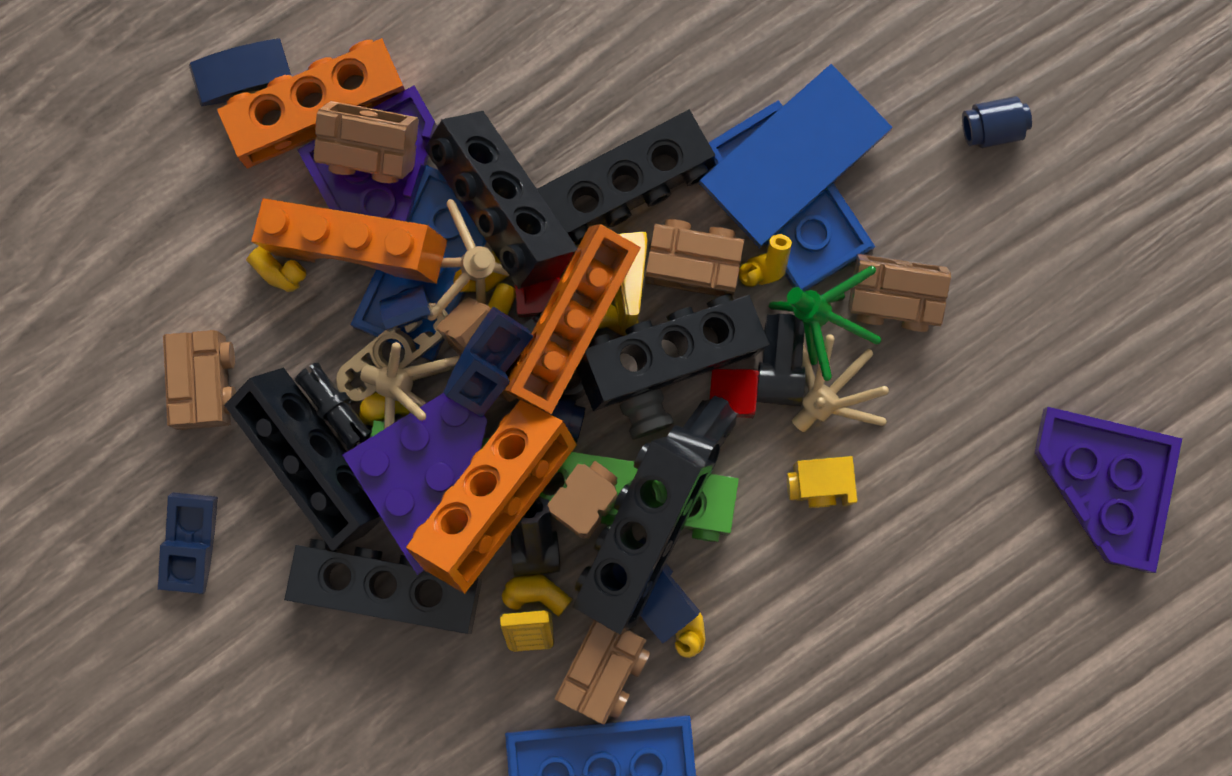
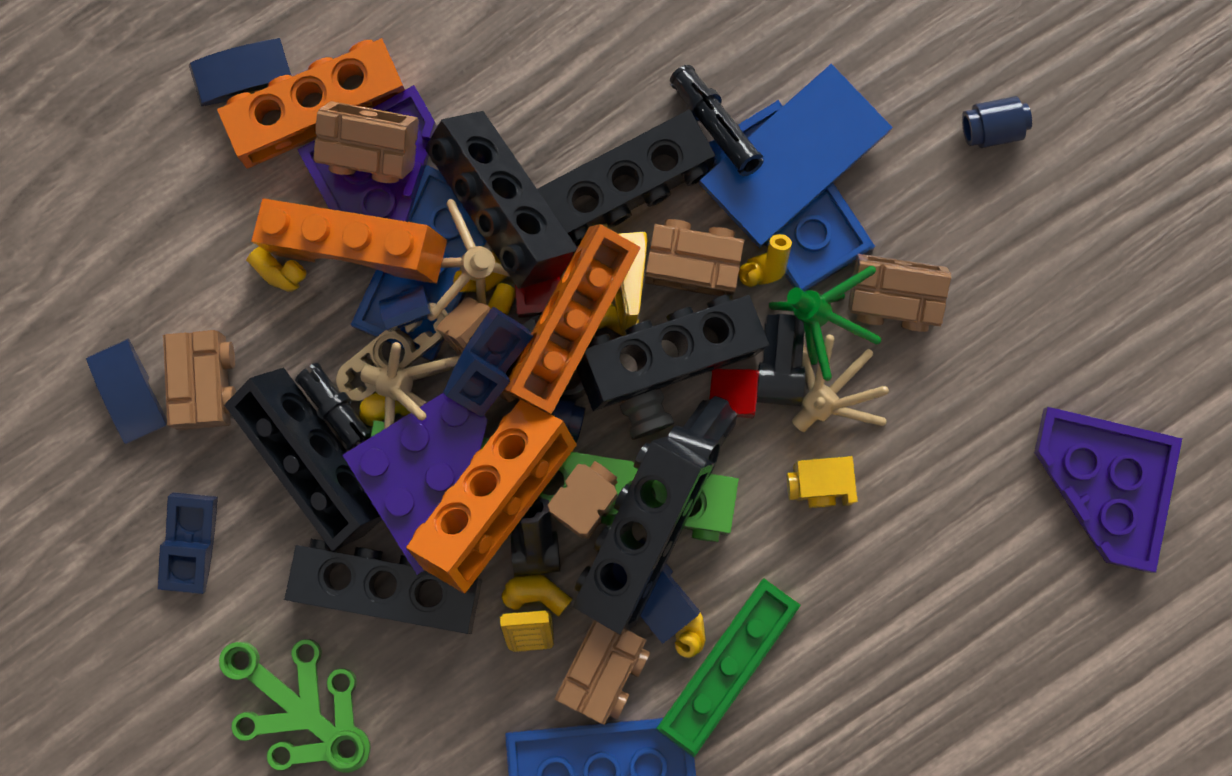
none -> dark blue slope [86,338,167,444]
none -> bright green plant [219,639,371,773]
none -> green tile [655,578,801,757]
none -> black pin [670,65,764,176]

